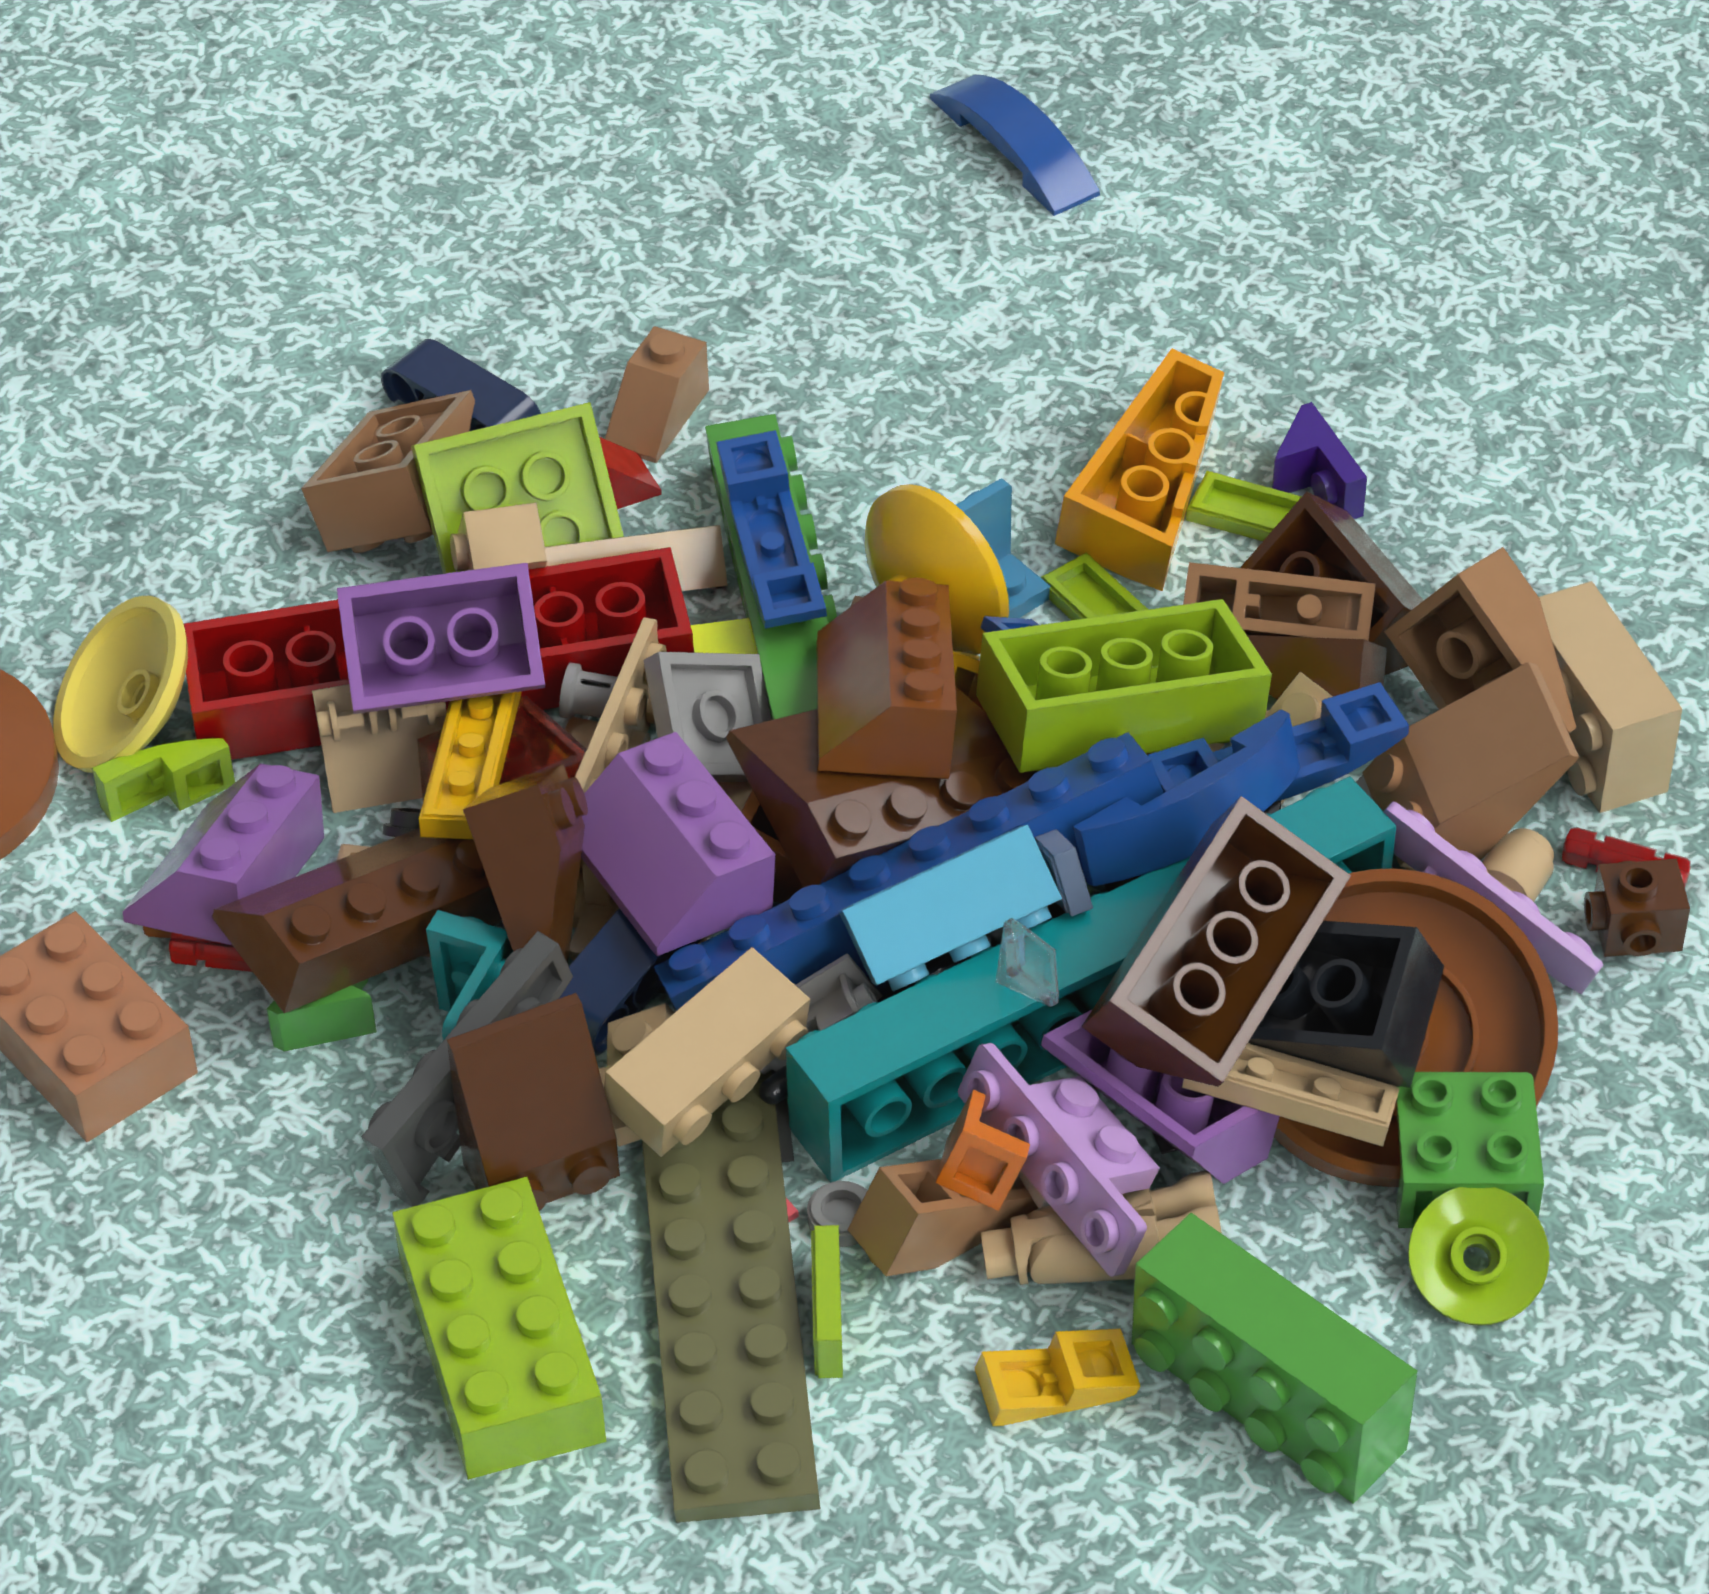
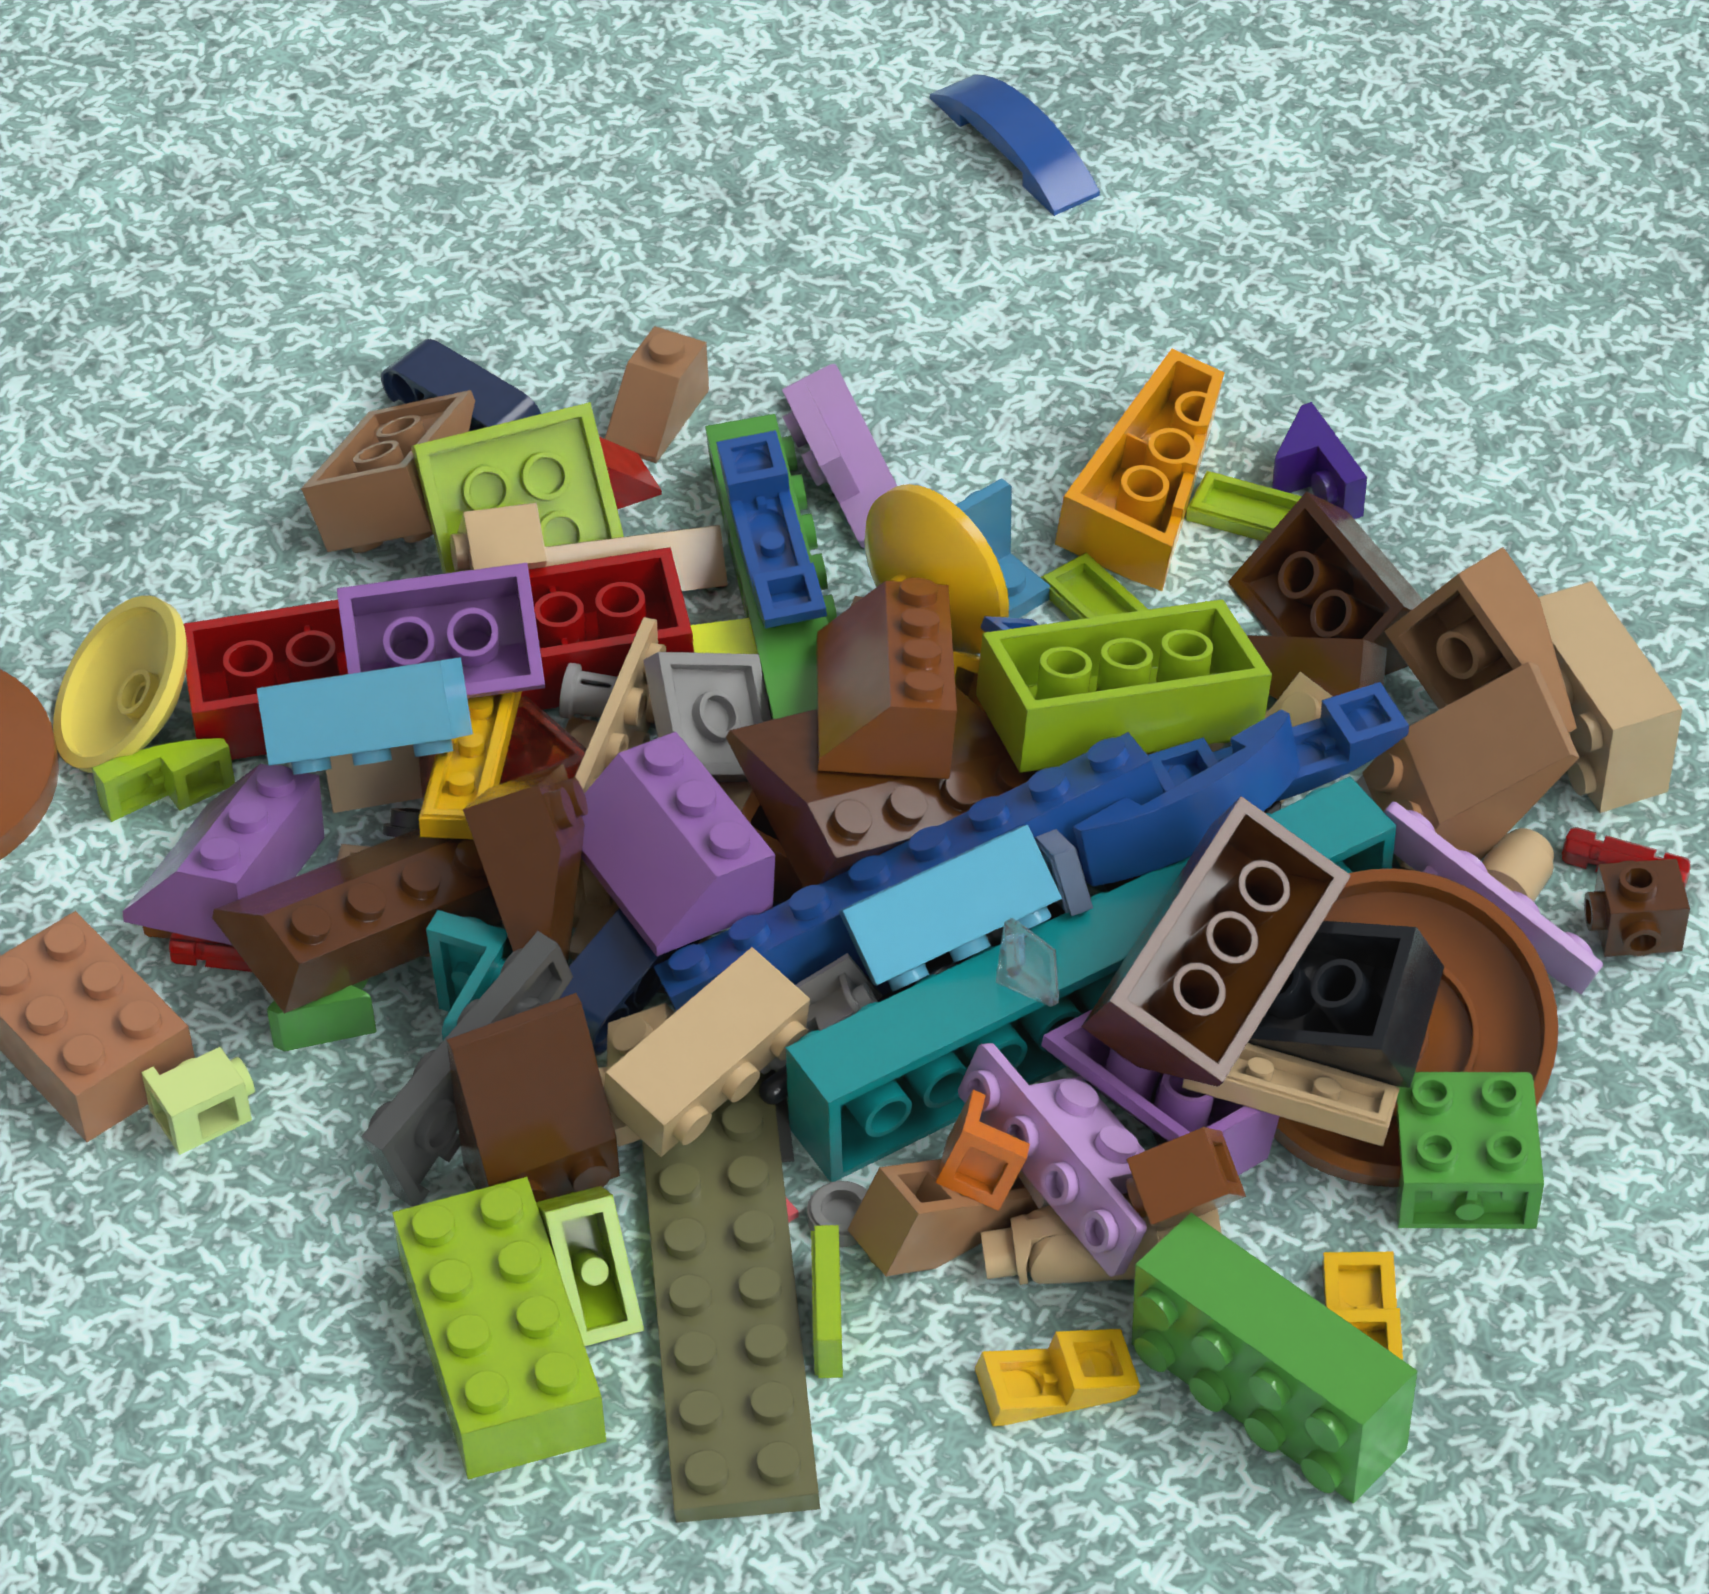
medium nougat slope [1183,562,1376,641] -> none
lime dish [1408,1187,1550,1326] -> none
none -> yellowish green brick [141,1047,255,1155]
none -> medium azure brick [257,657,473,775]
none -> lime slope [536,1186,644,1346]
none -> lavender bracket [782,364,897,548]
none -> dark orange brick [1126,1127,1246,1228]
none -> yellow slope [1322,1251,1403,1360]

